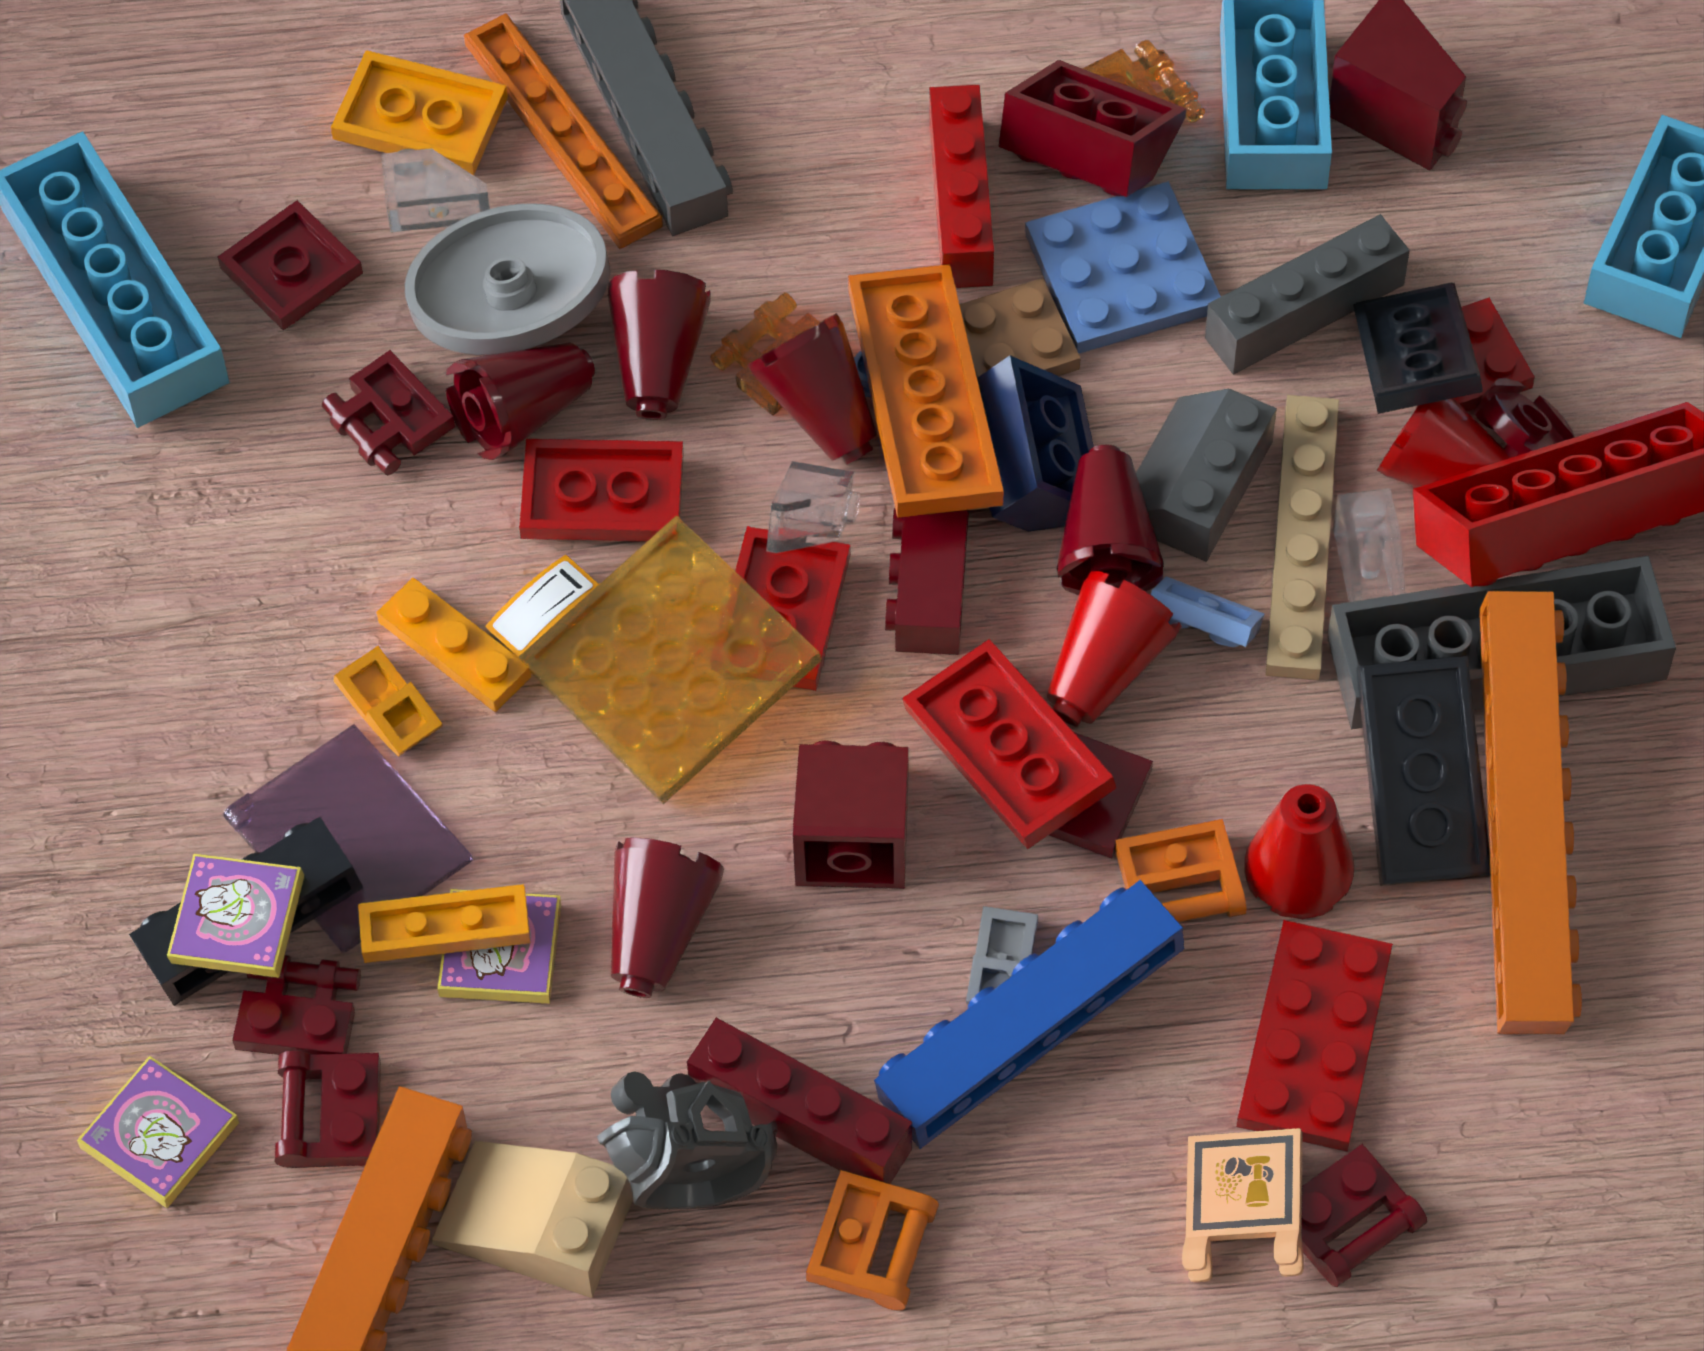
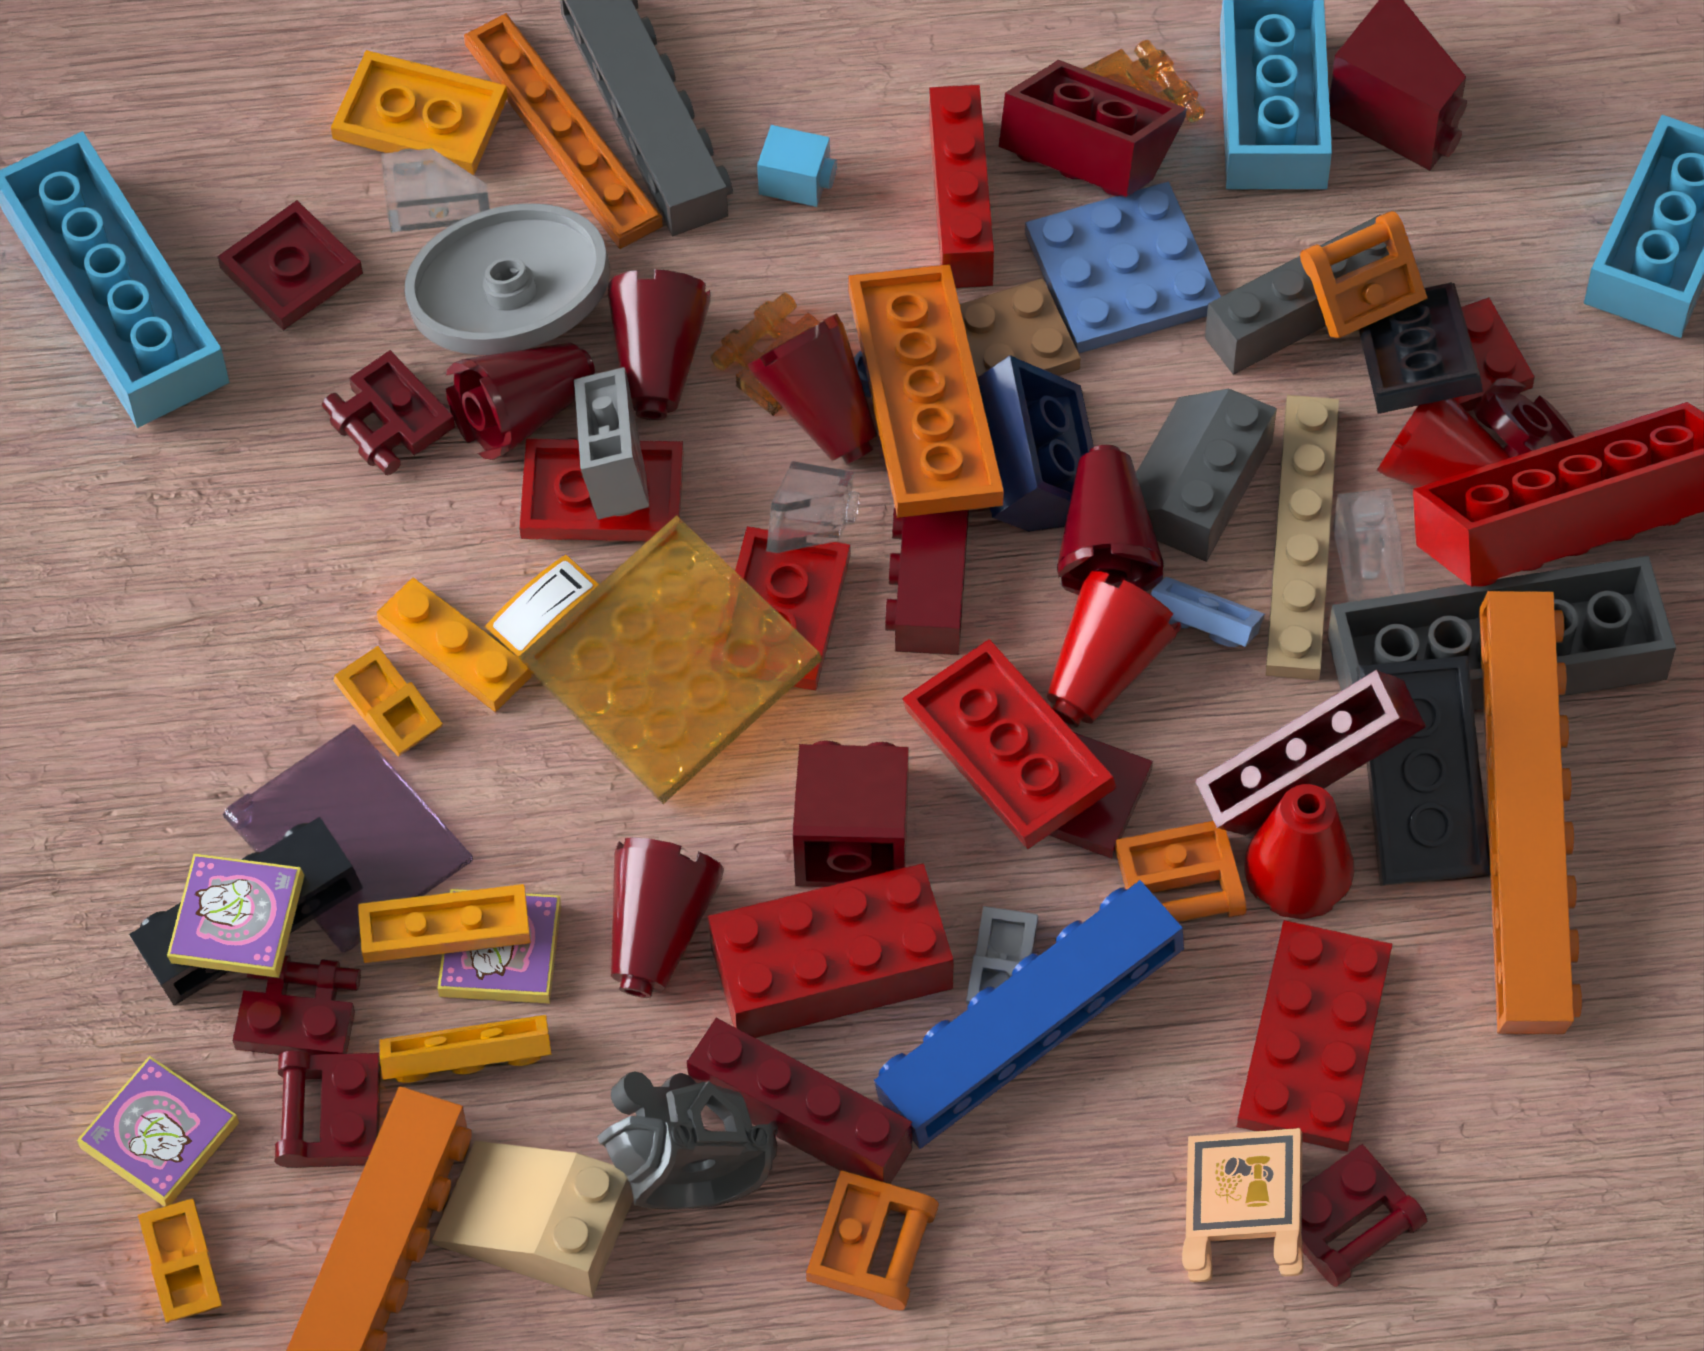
none -> light orange slope [137,1198,223,1323]
none -> light orange plate [379,1015,552,1083]
none -> light grey slope [574,367,649,519]
none -> red brick [708,863,954,1038]
none -> medium azure brick [757,125,837,207]
none -> dark red brick [1195,670,1426,836]
none -> orange plate [1300,211,1427,338]

